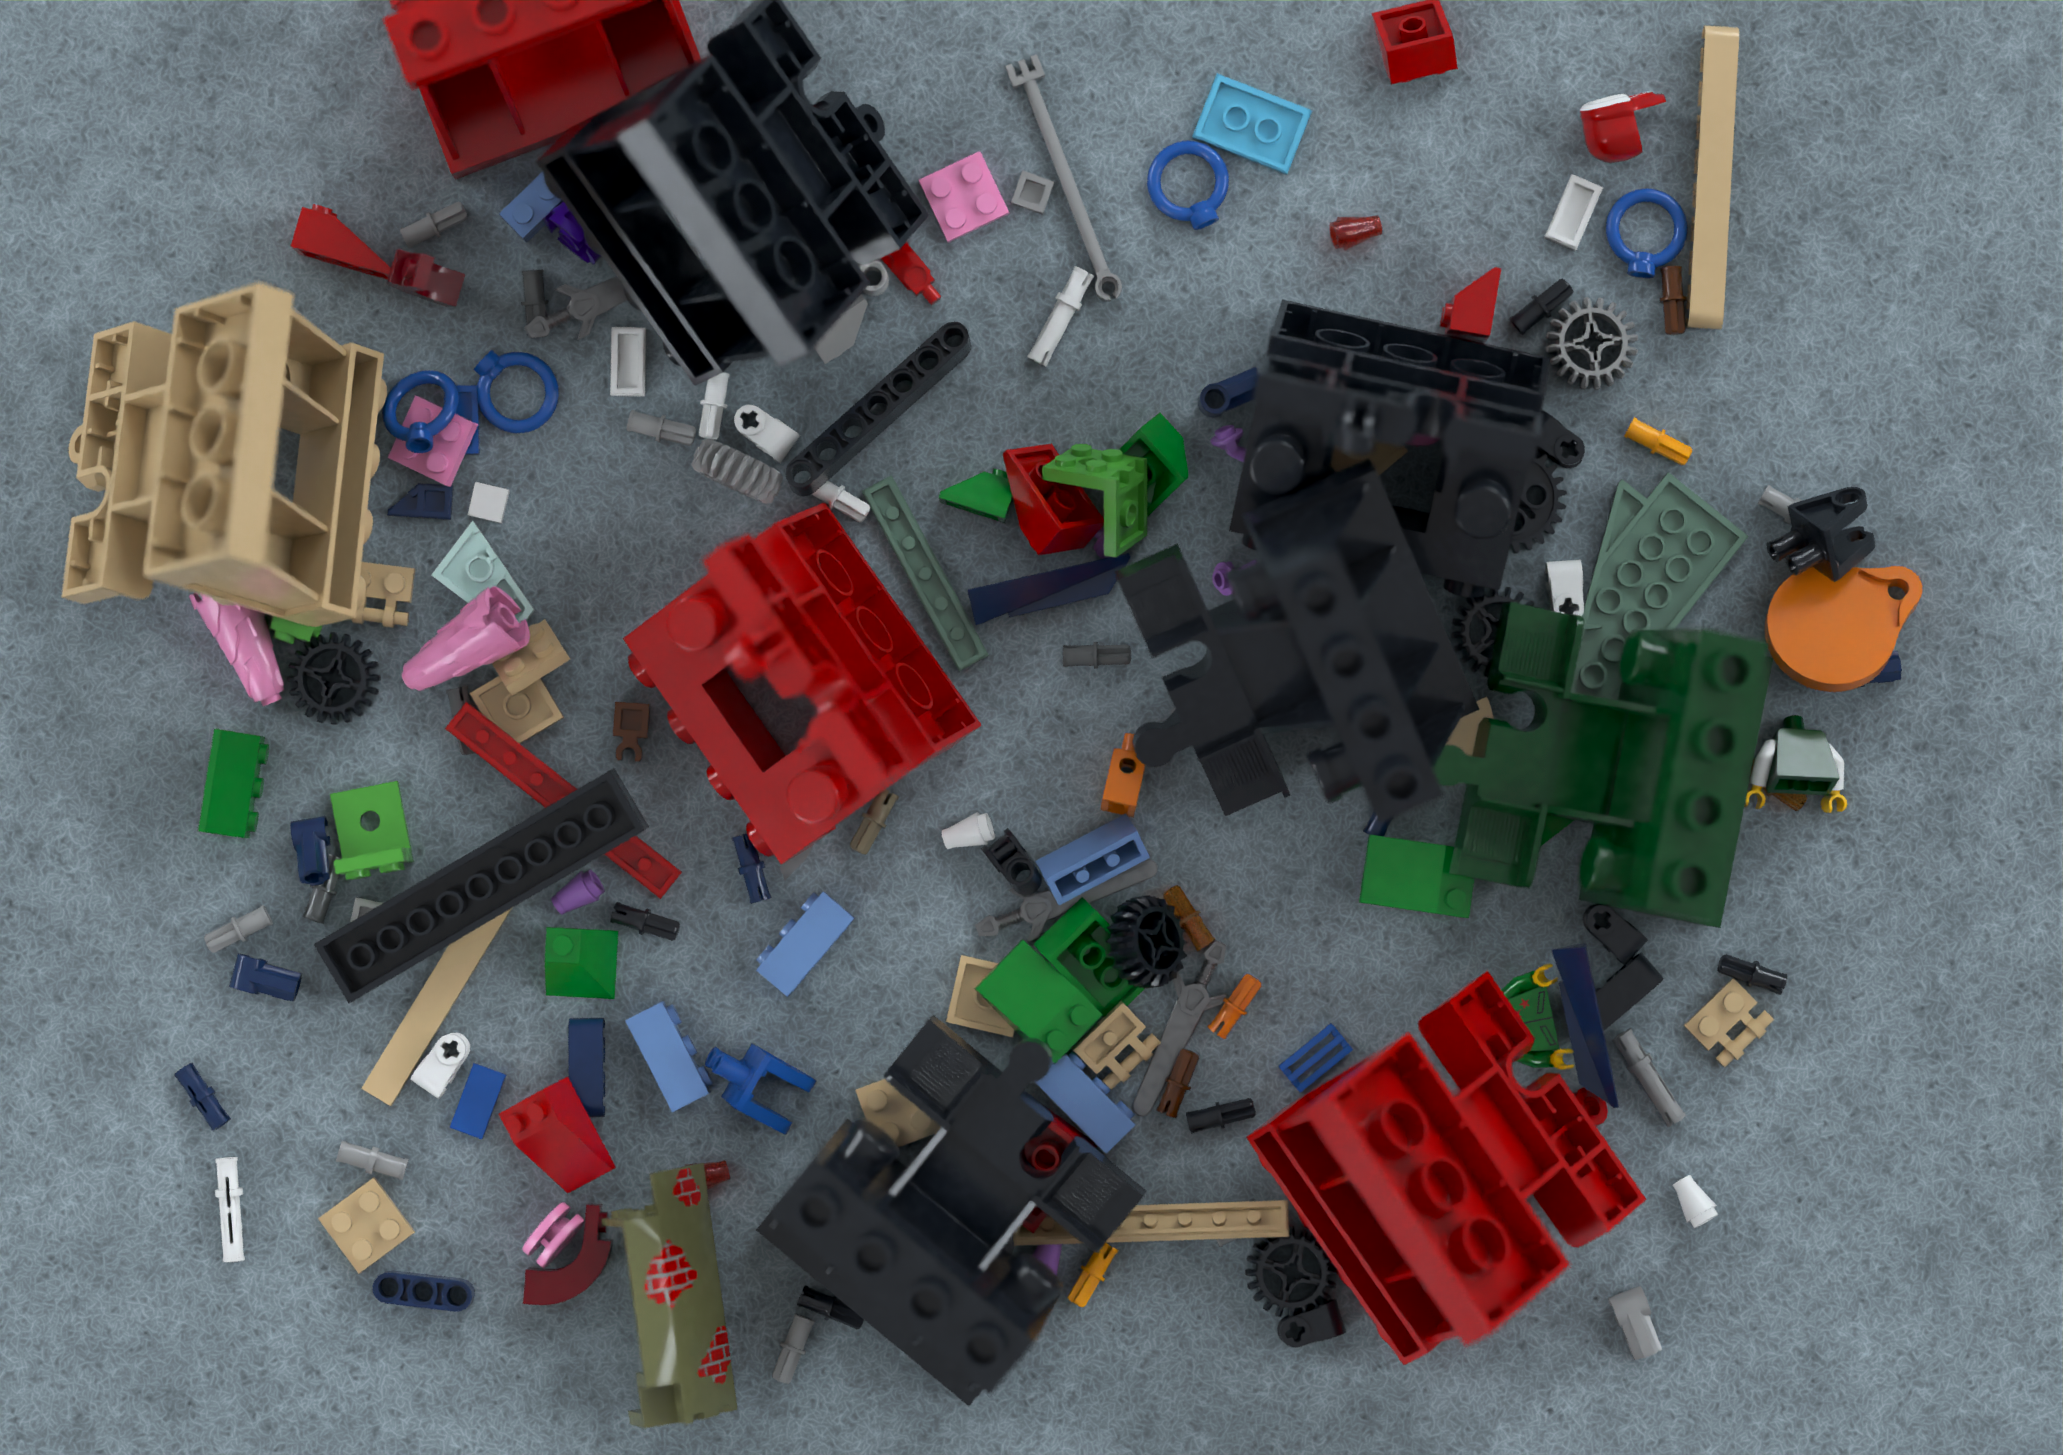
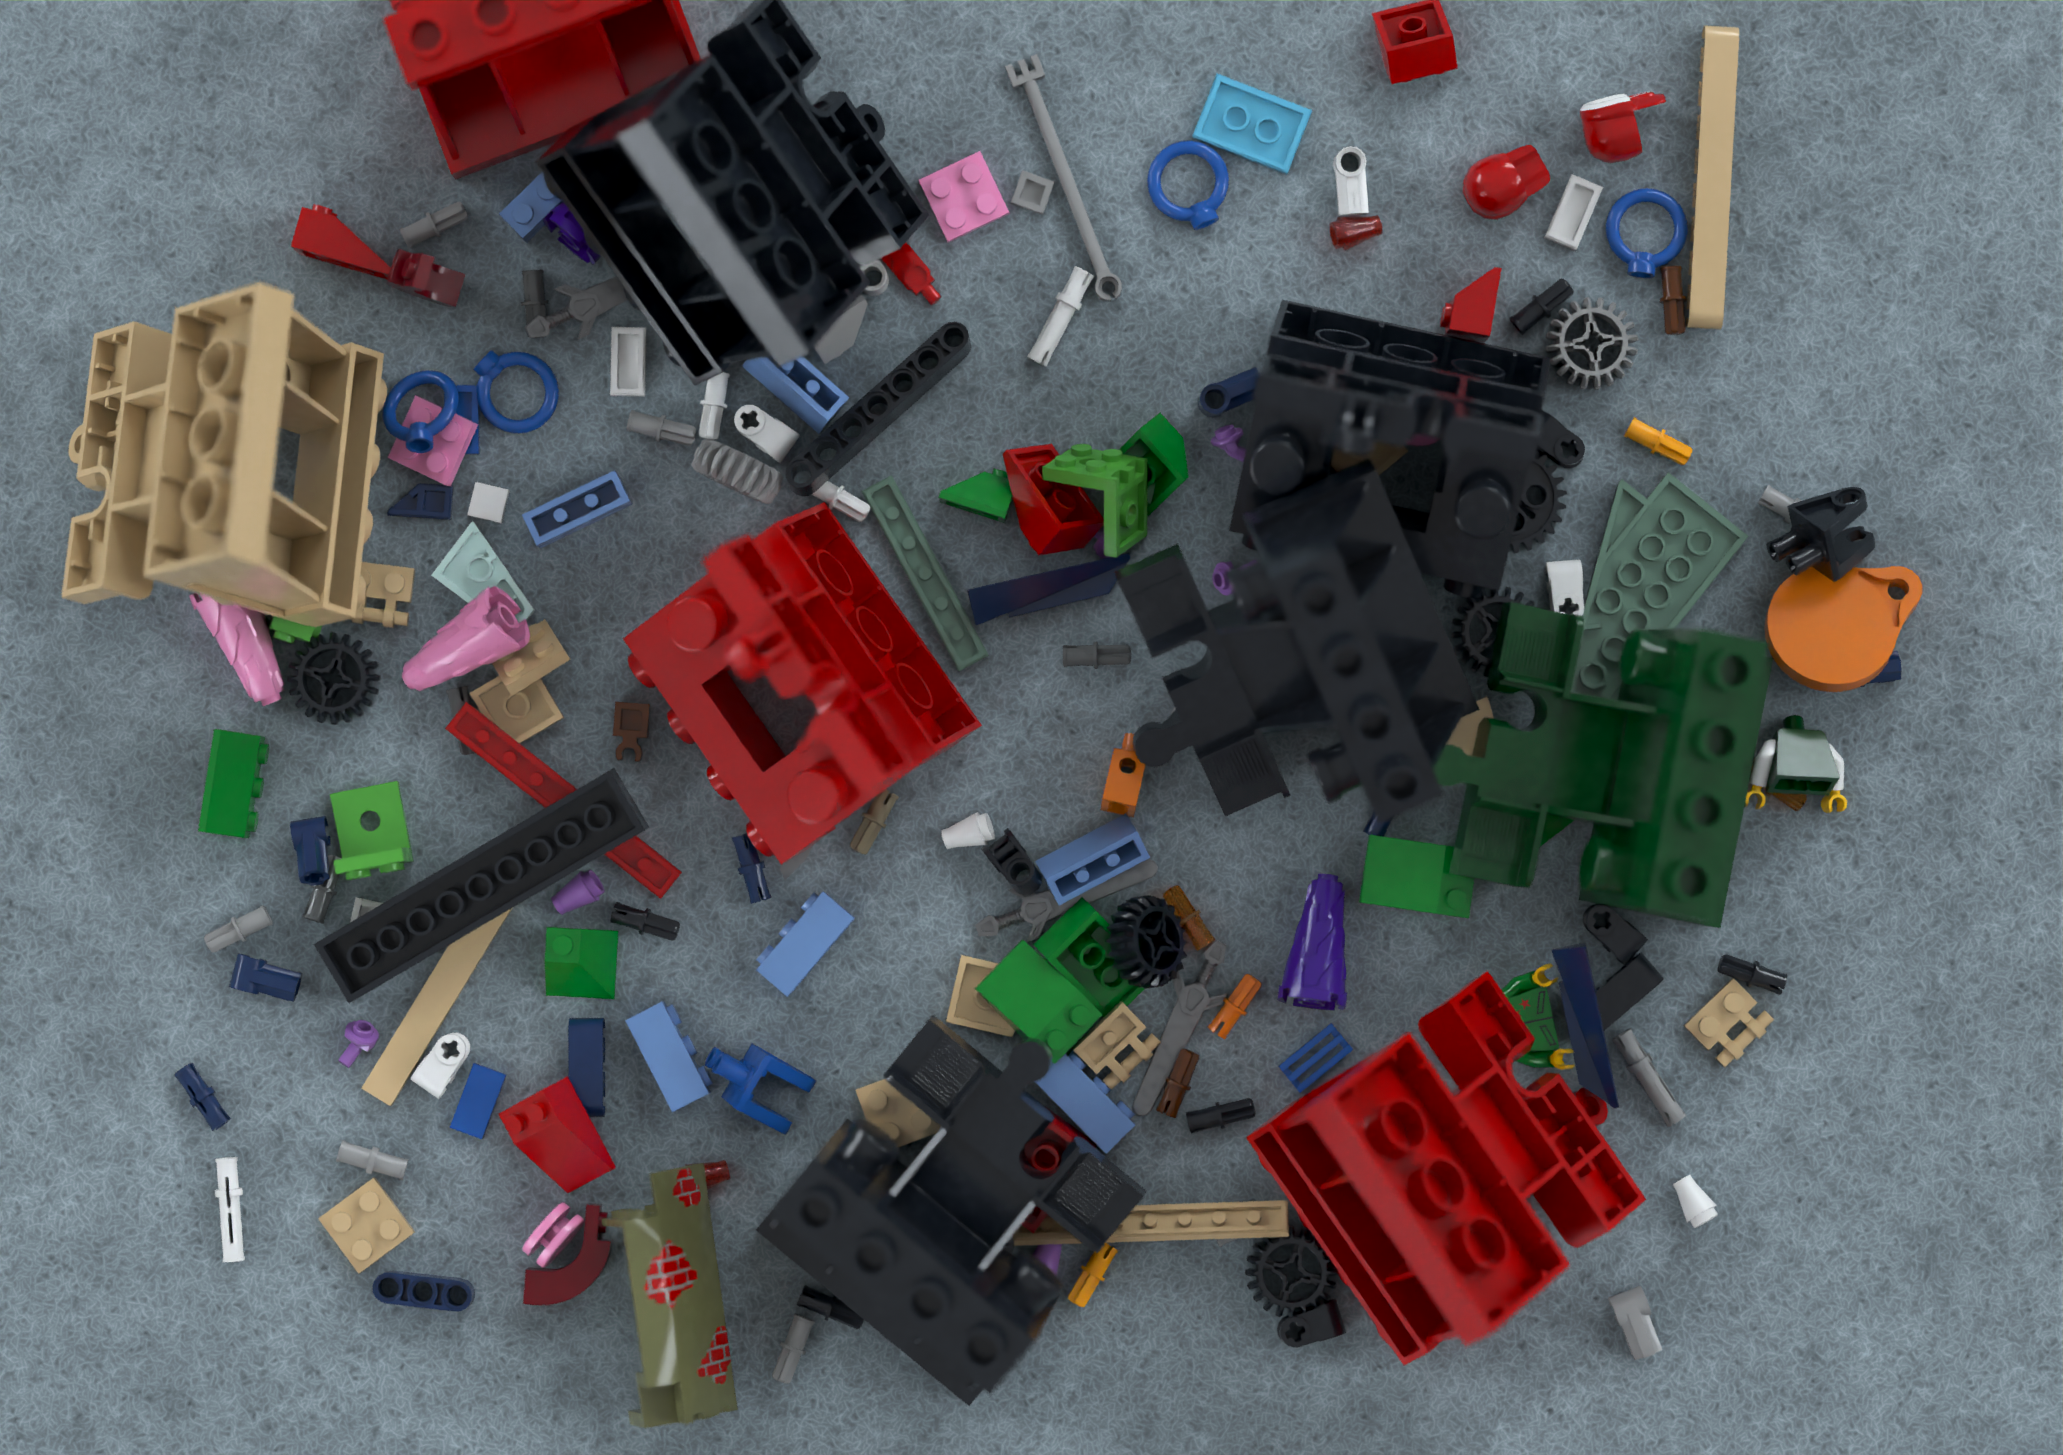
none -> medium lavender plate [338,1020,379,1068]
none -> medium blue brick [522,470,633,549]
none -> medium blue brick [742,356,849,434]
none -> dark purple cone [1277,874,1347,1011]
none -> white piece [1333,146,1369,216]
none -> red piece [1463,145,1550,220]

